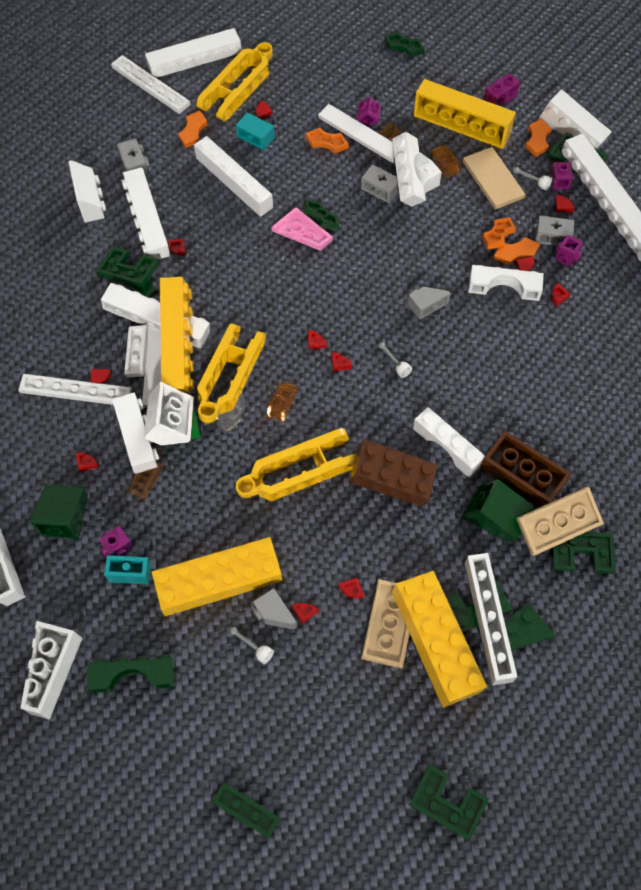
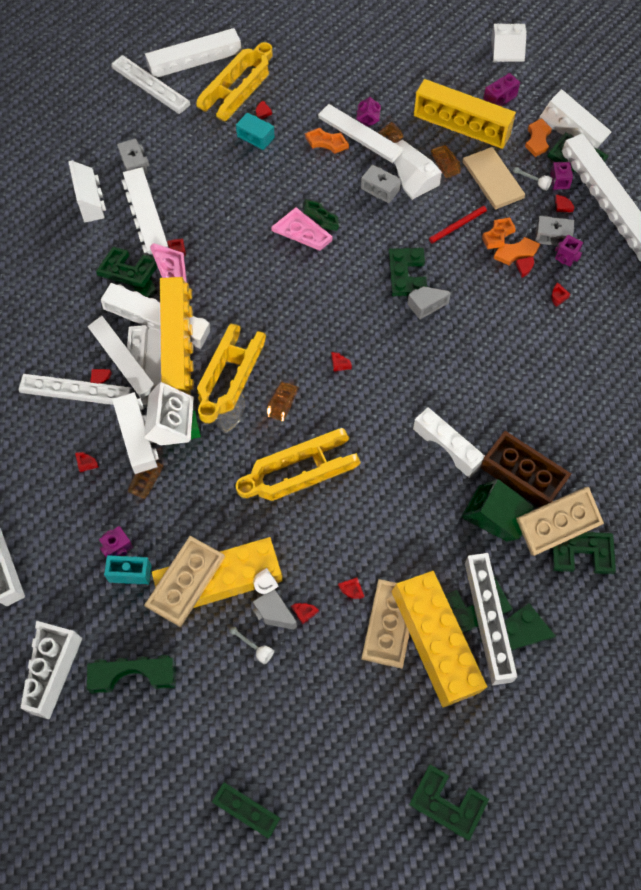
dark green slope [30,484,88,539] -> none
orange tile [178,111,208,148] -> none
white brick [194,136,273,217] -> none
red tile [308,330,327,349] -> none
reddish brown brick [349,439,437,507] -> none
hinge [378,342,412,378] -> none
dark green tile [384,32,425,57] -> none
white arch [392,132,426,207] -> none
white arch [468,265,544,301] -> none
none -> white tile [88,316,156,399]
none -> tan tile [144,536,225,627]
none -> bright pink wing [150,243,187,283]
none -> white tile [253,568,279,594]
none -> dark green plate [389,248,427,296]
none -> red bar [429,205,487,244]
none -> white slope [491,24,526,62]

